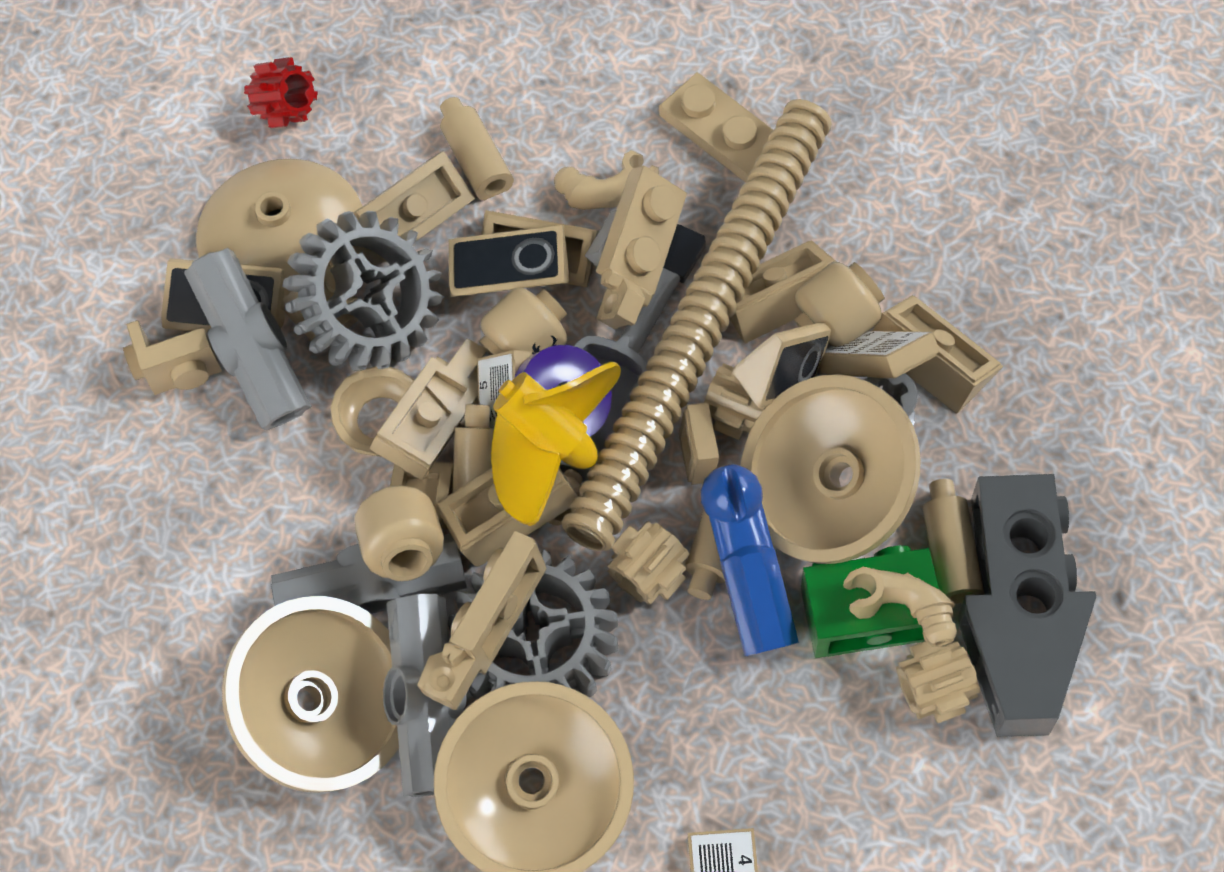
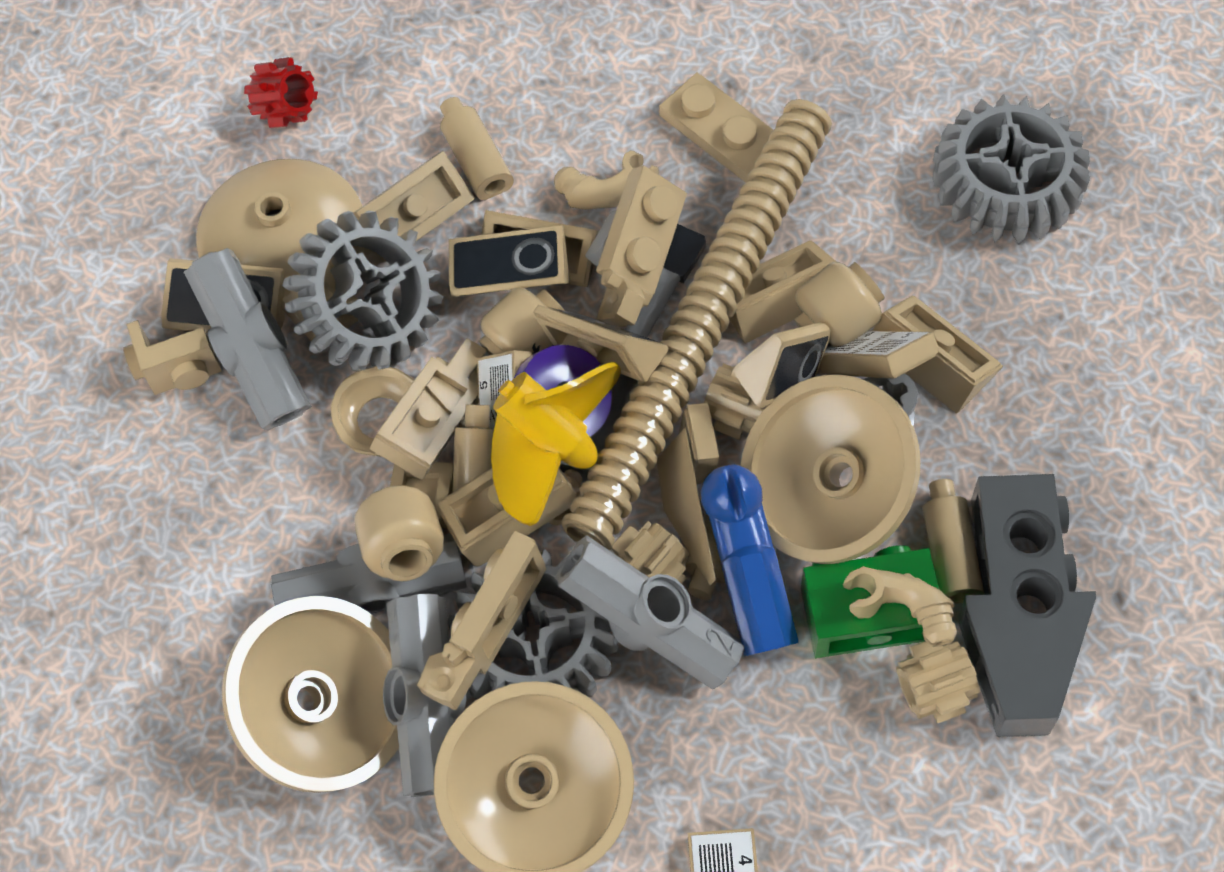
none -> tan slope [533,305,669,381]
none -> light grey piece [555,536,744,689]
none -> tan sticker [657,428,716,586]
none -> light grey gear [932,94,1090,245]

